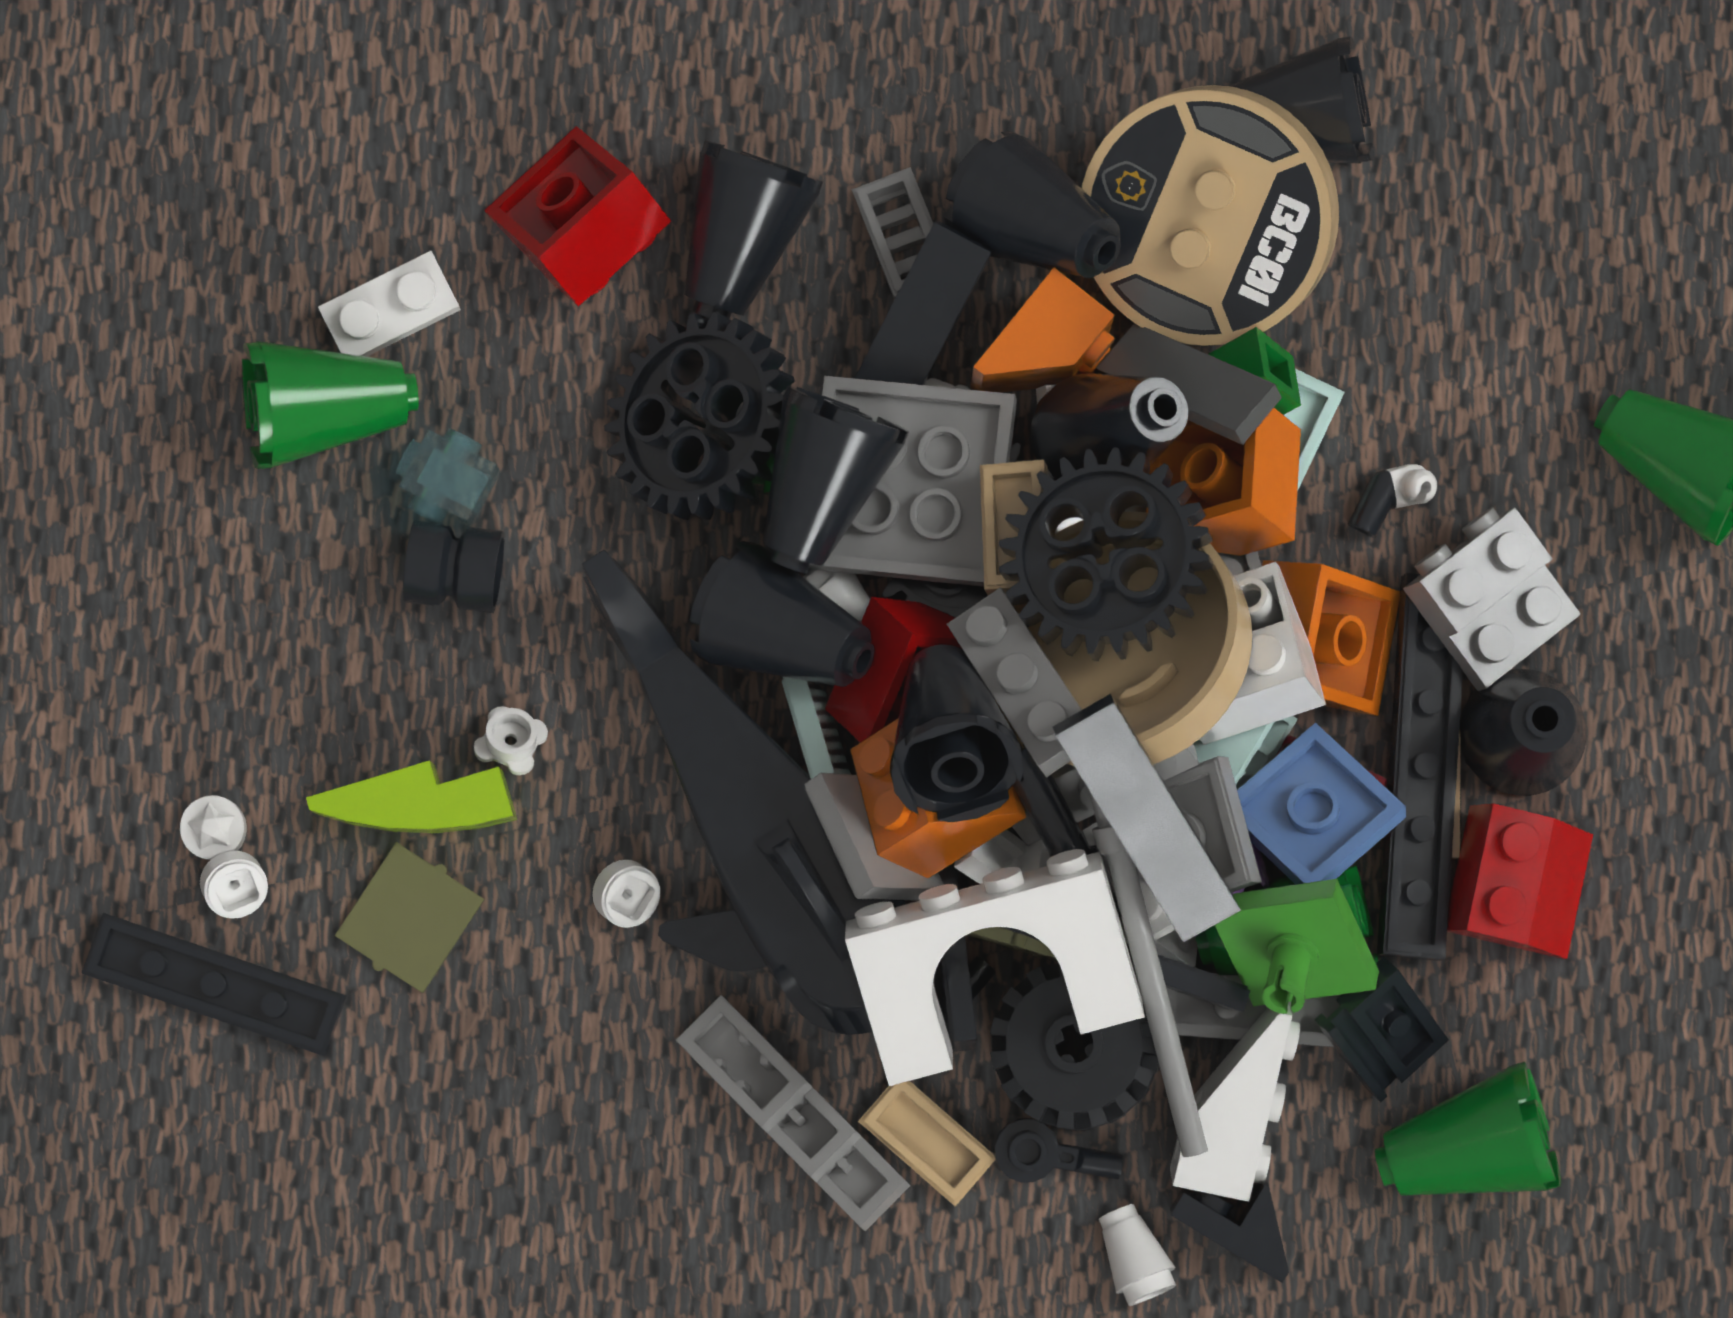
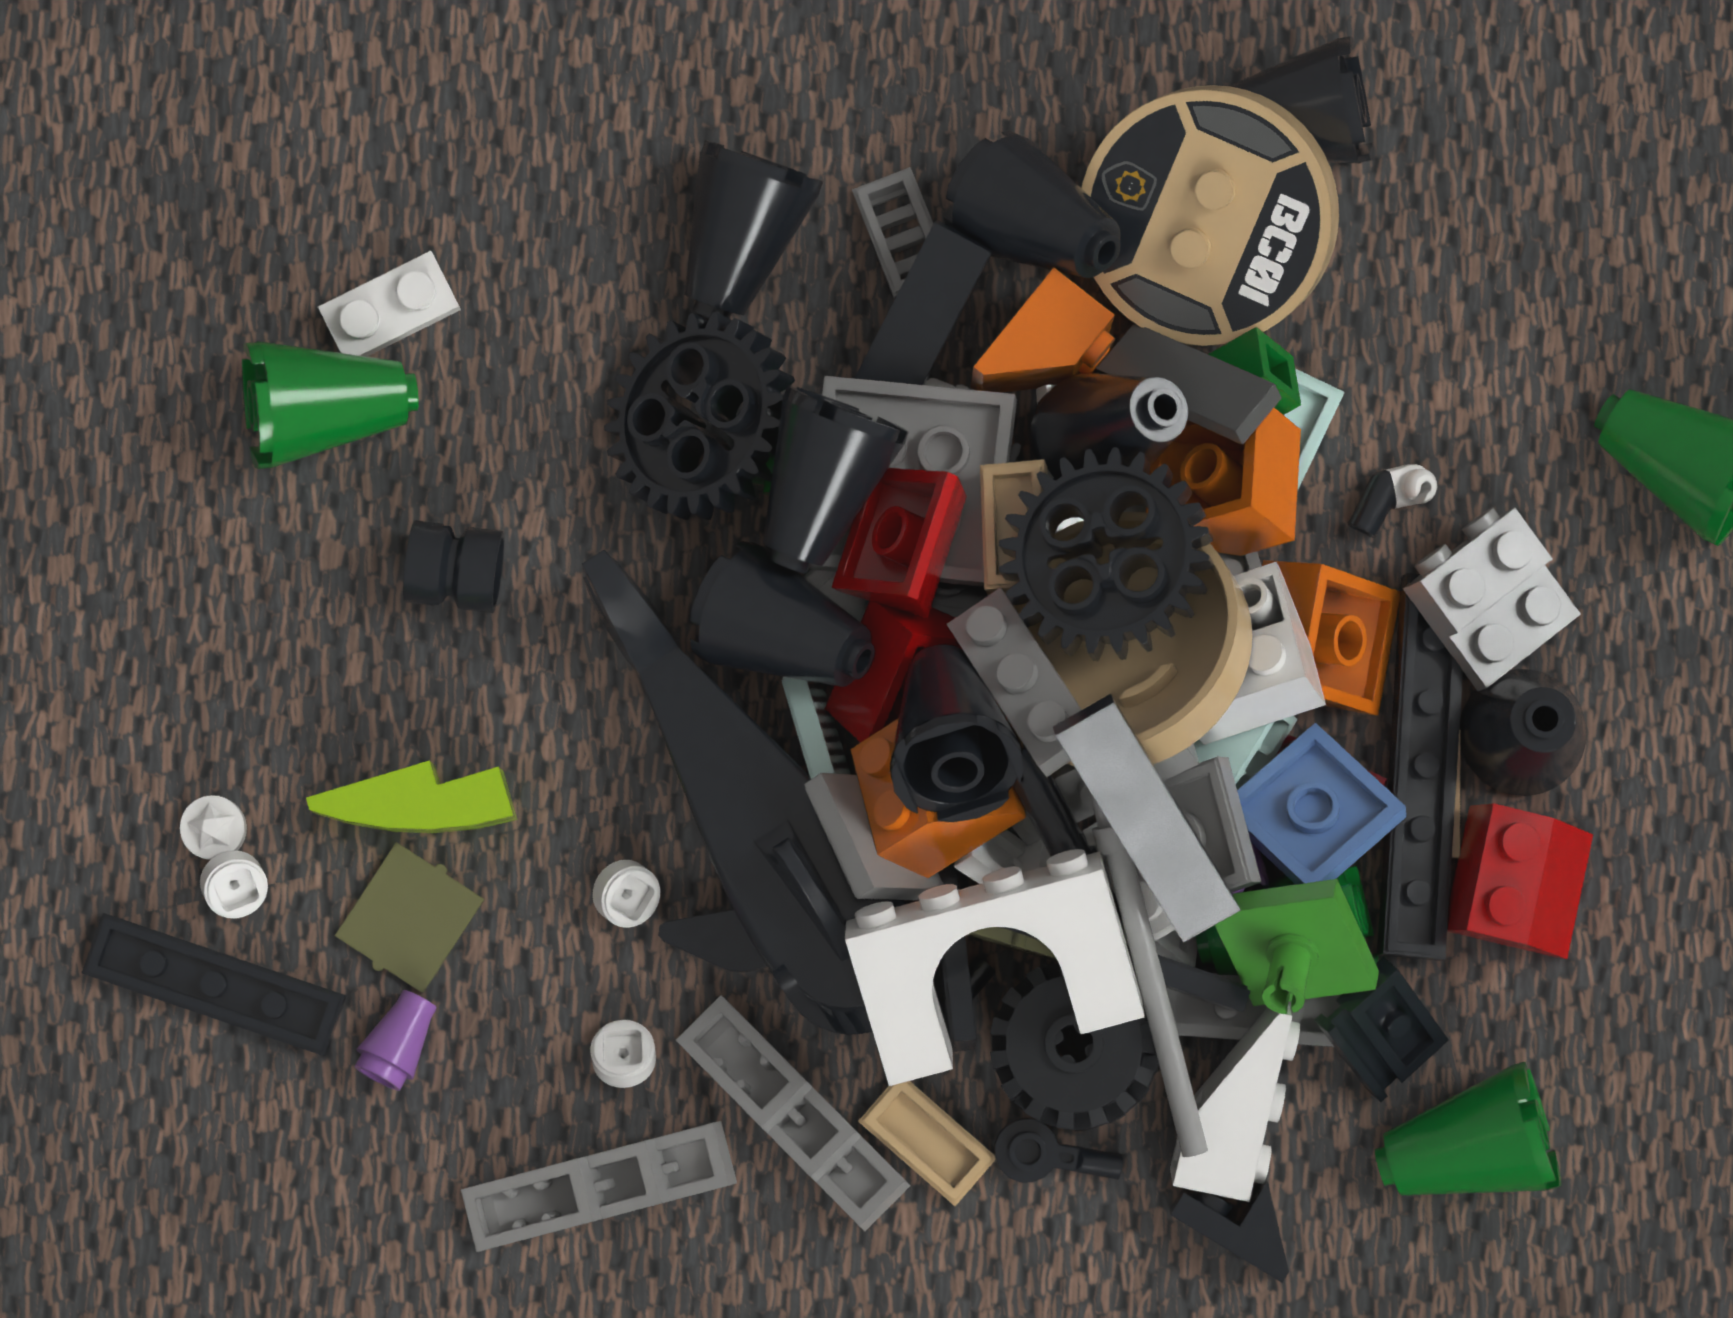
clear light blue brick [396,428,501,527] -> none
white plate [474,706,548,775] -> none
red slope [484,126,671,307] -> none
white cone [1099,1204,1176,1306] -> none
none -> medium lavender cone [354,990,437,1091]
none -> light grey slope [461,1121,737,1252]
none -> white tile [590,1020,656,1088]
none -> red slope [831,468,967,618]

